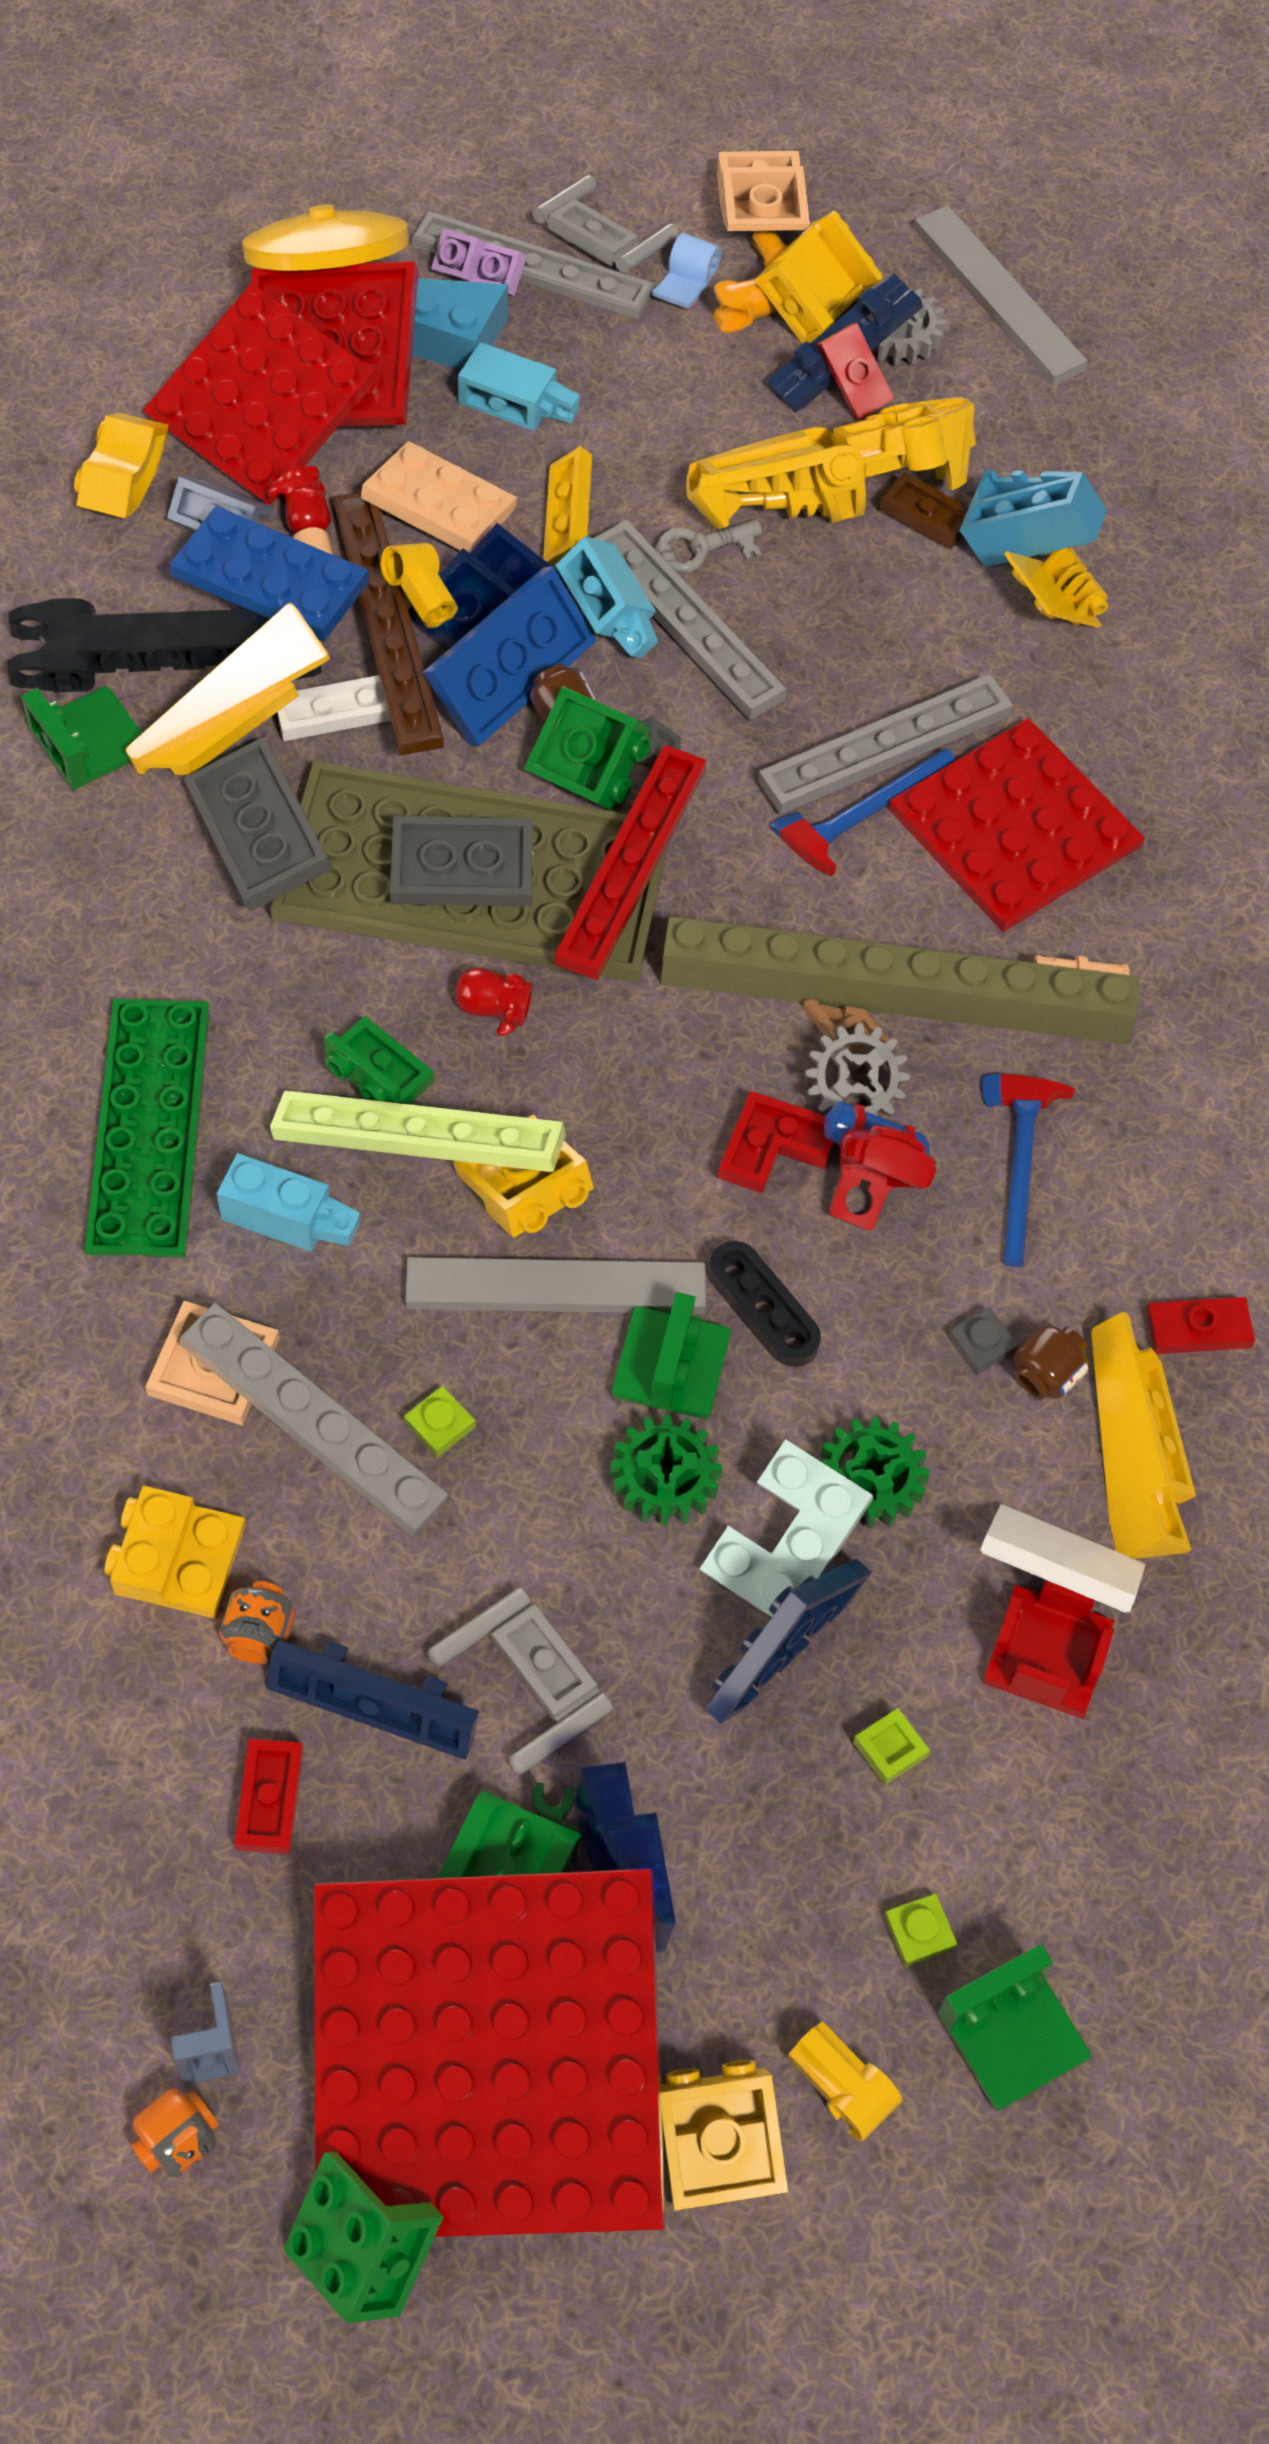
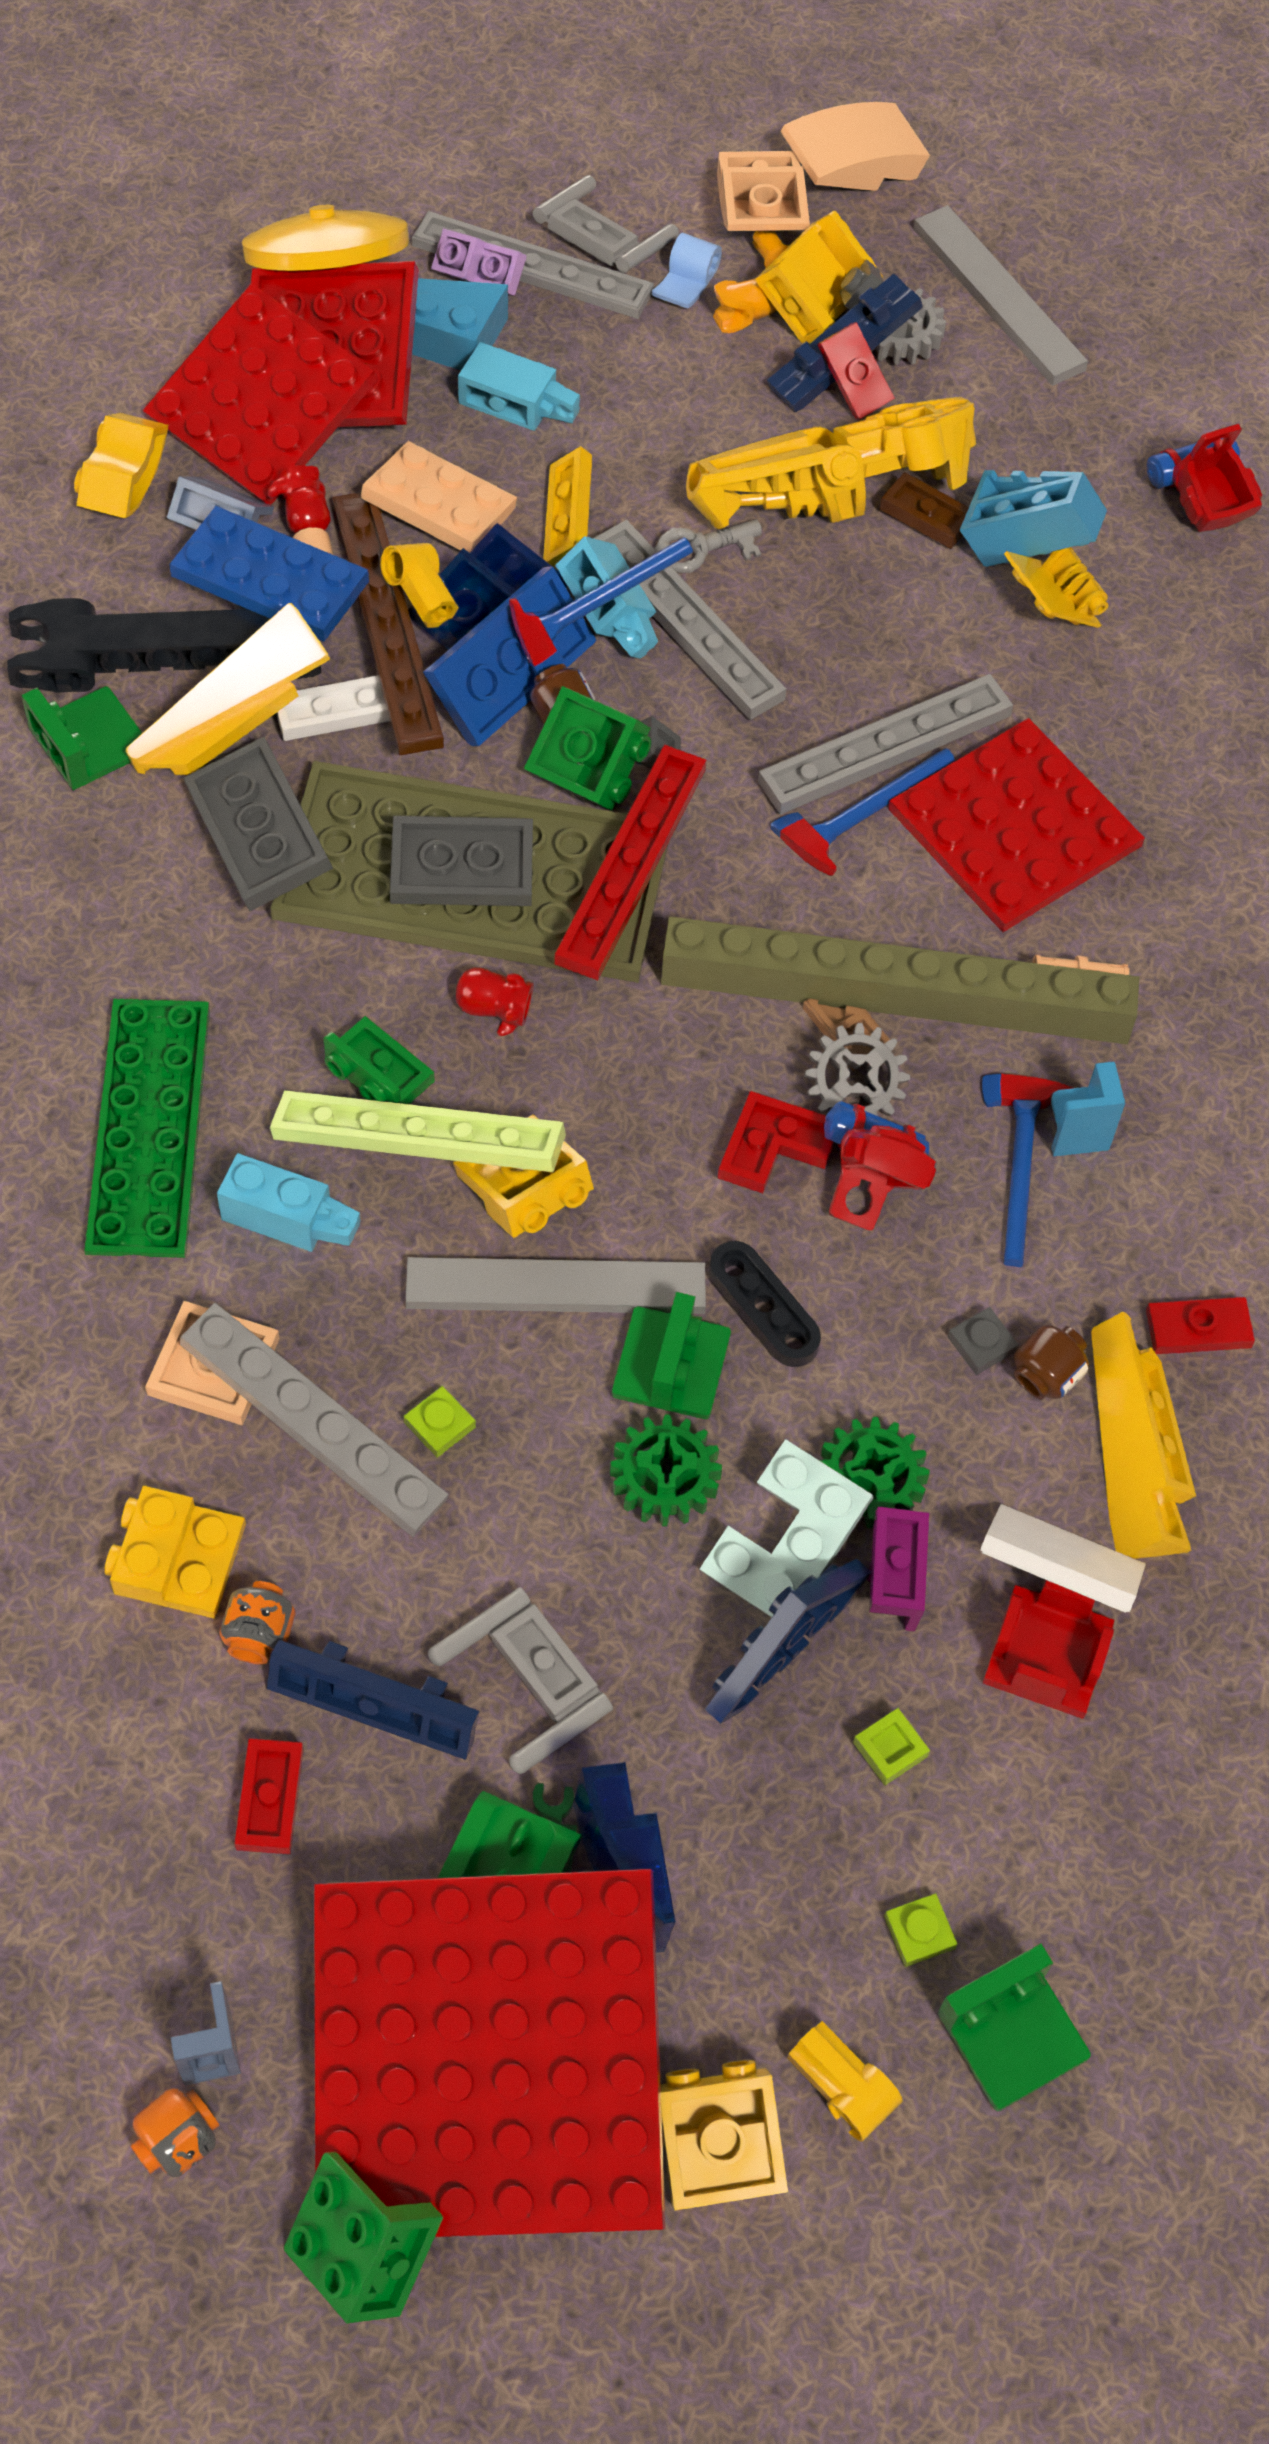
none -> blue piece [509,537,693,676]
none -> light nougat slope [781,102,930,191]
none -> dark grey plate [839,259,884,310]
none -> magenta panel [867,1507,929,1632]
none -> dark azure panel [1051,1062,1125,1157]
none -> red piece [1146,424,1263,532]

